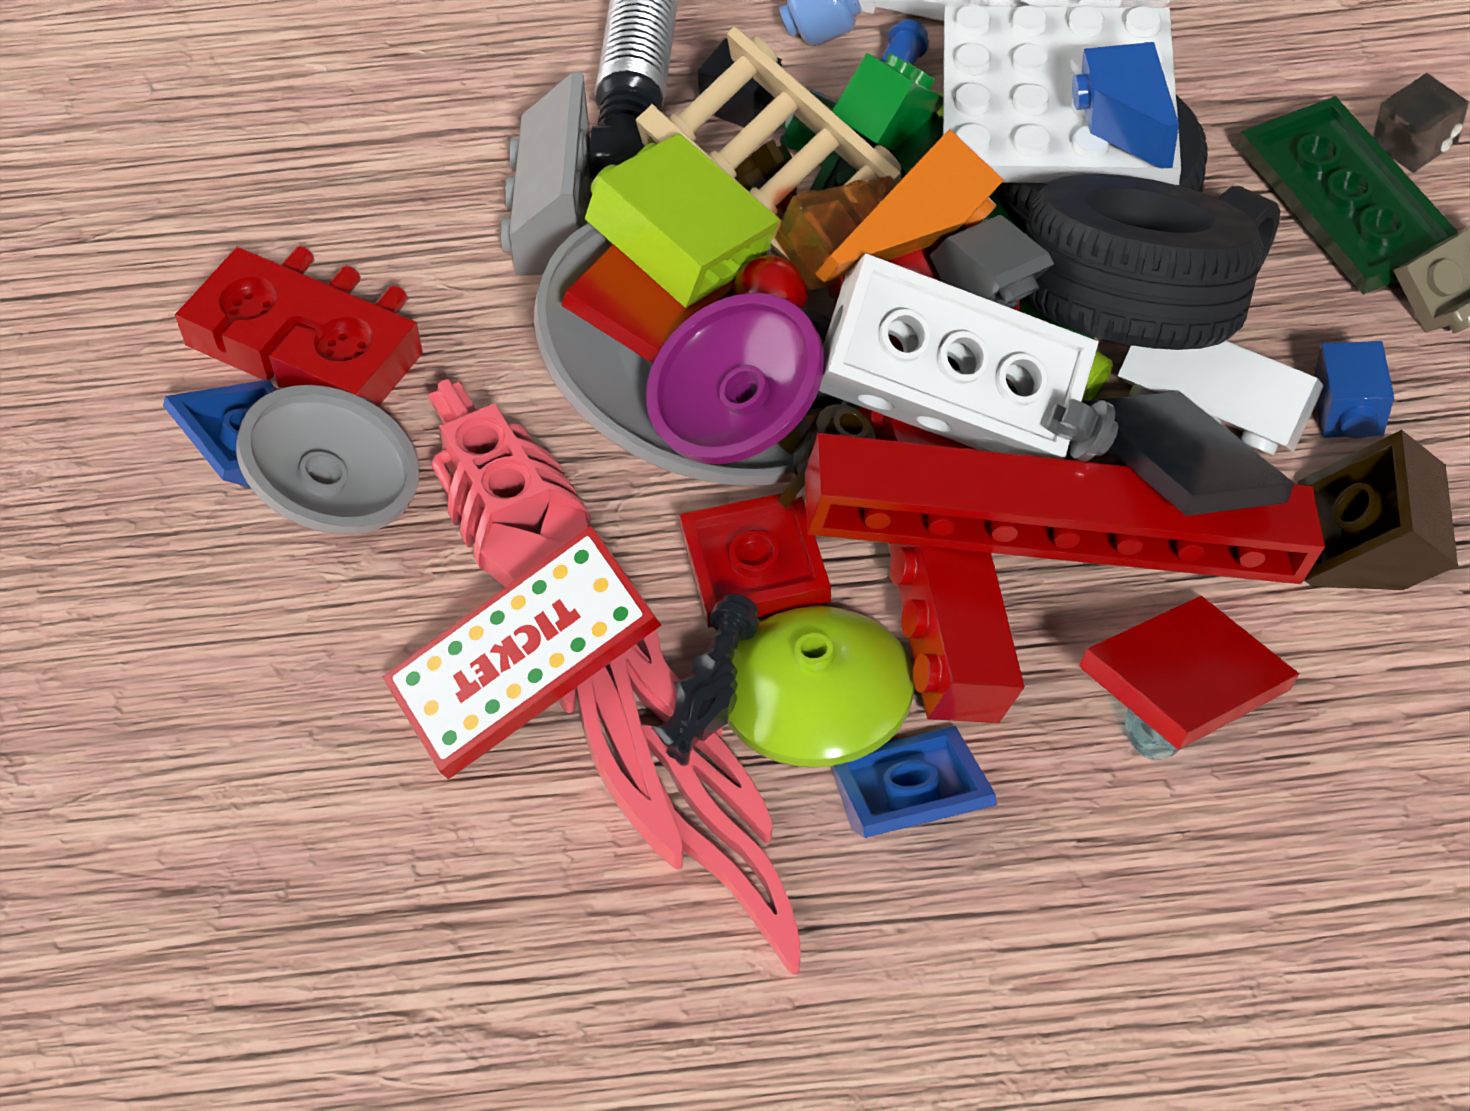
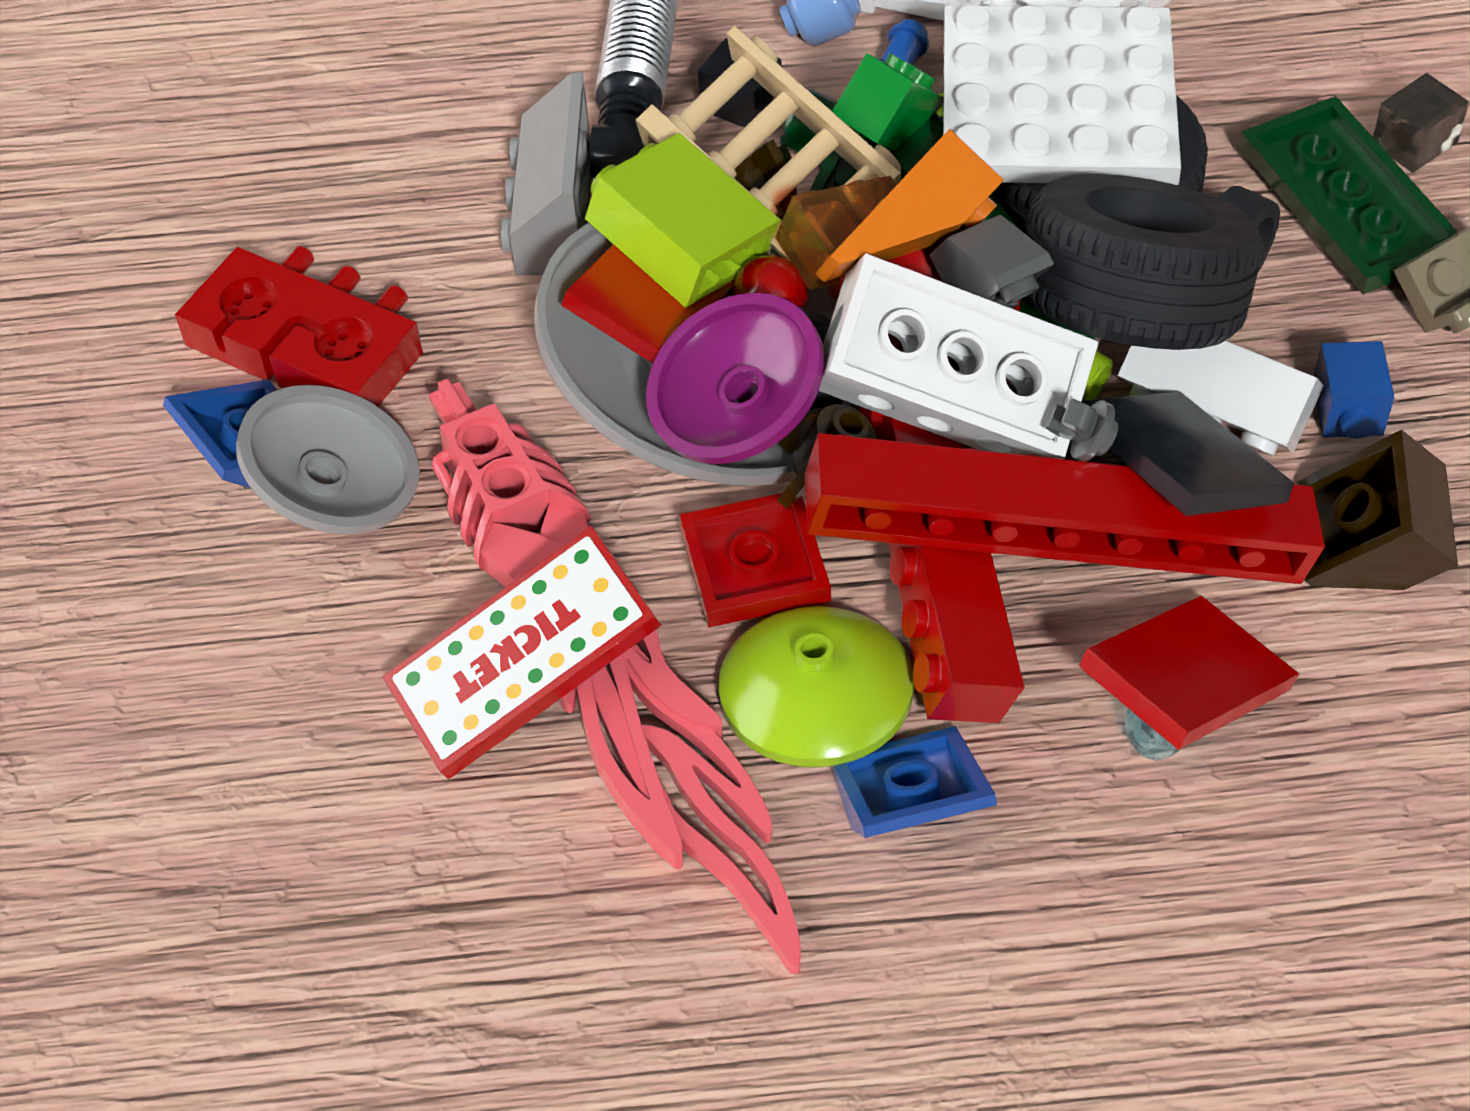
black piece [652,594,759,766] -> none
blue slope [1072,42,1179,169] -> none

